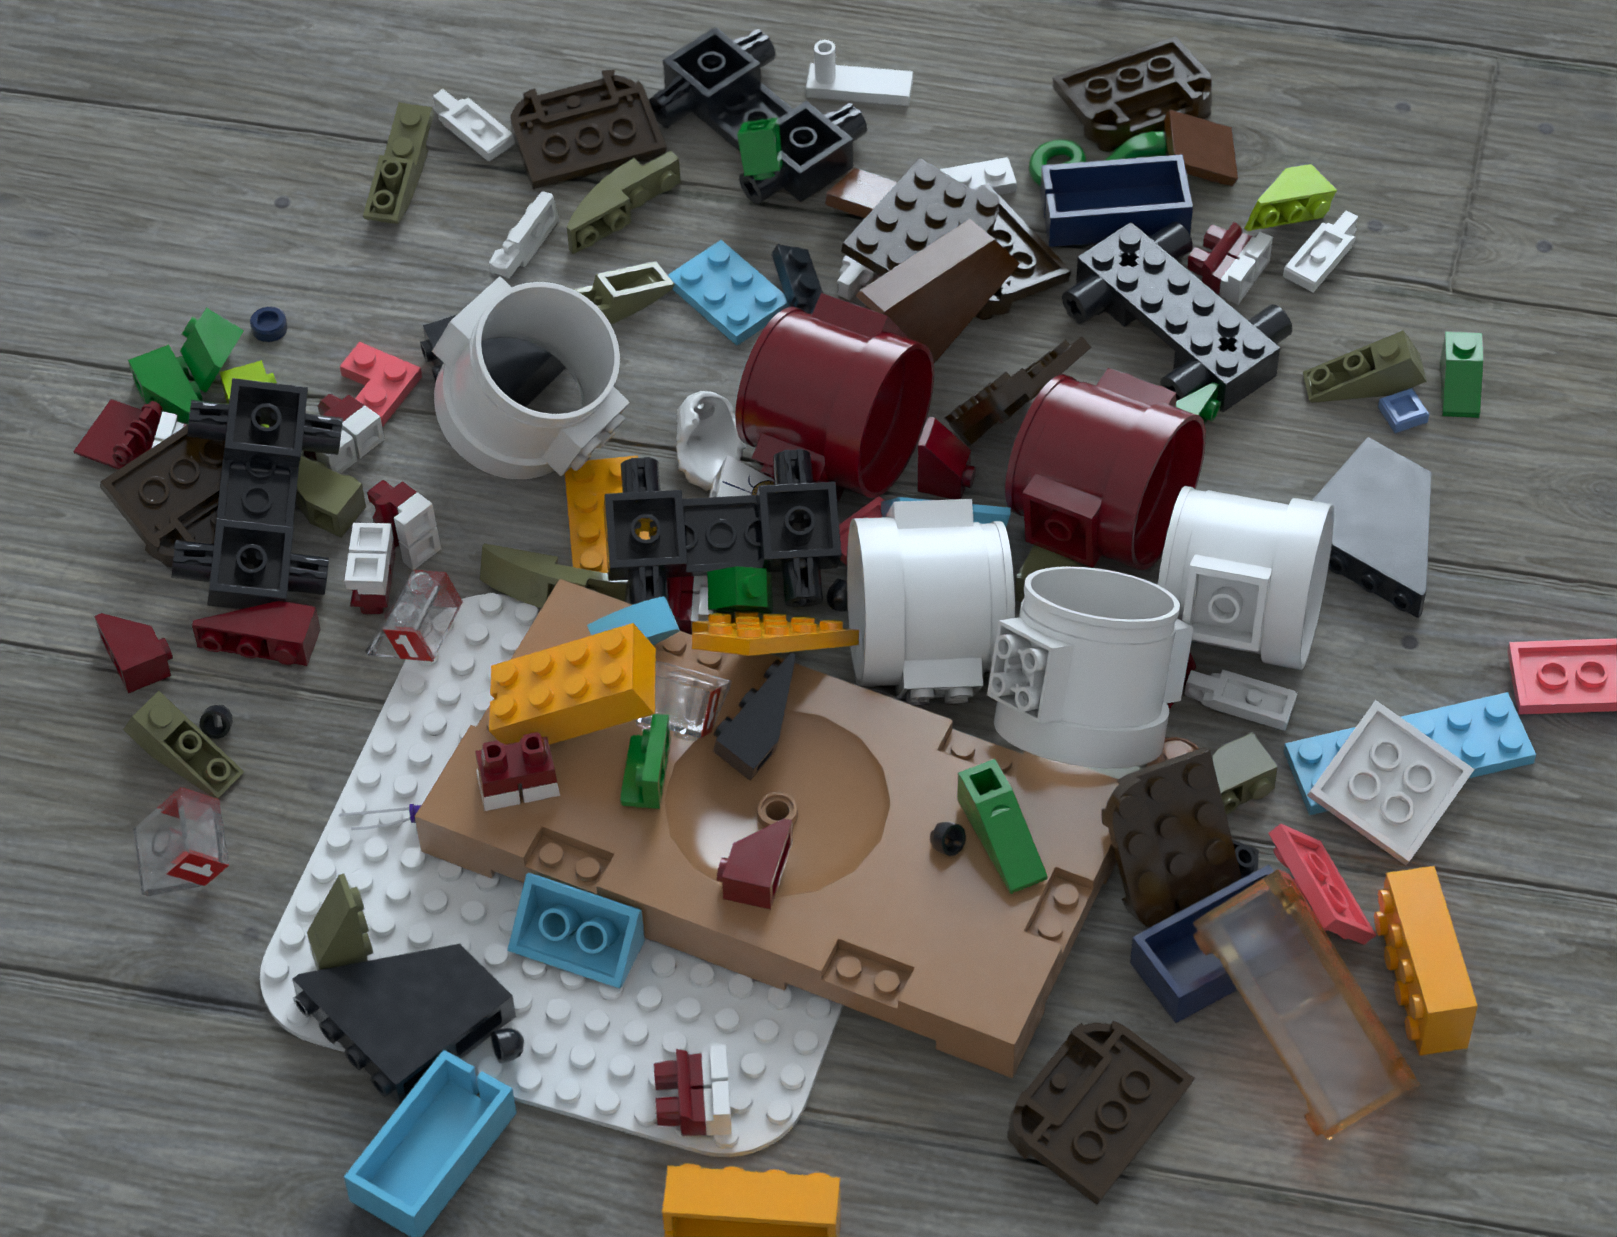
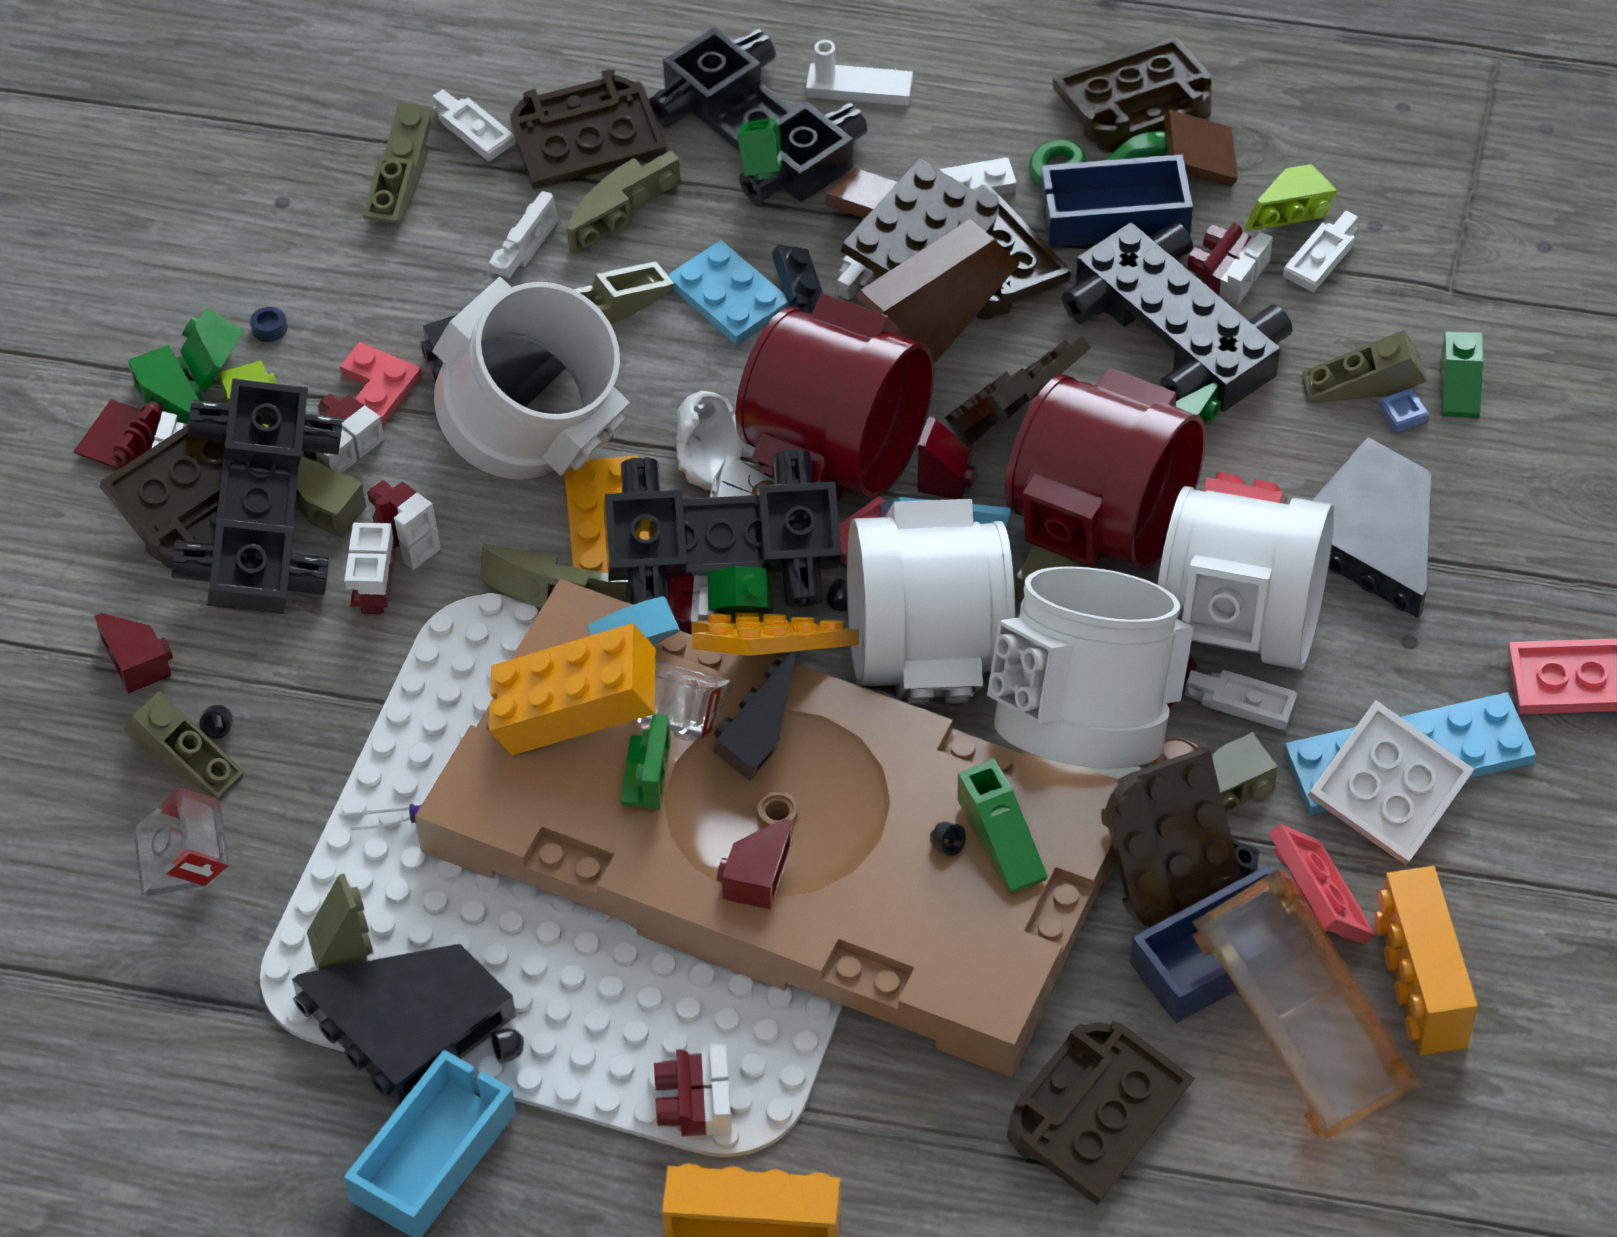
dark red slope [192,601,321,666] -> none
clear slope [365,570,463,662] -> none
dark red hips [475,732,560,811] -> none
medium azure slope [507,873,645,988] -> none
none -> coral plate [1203,472,1288,504]

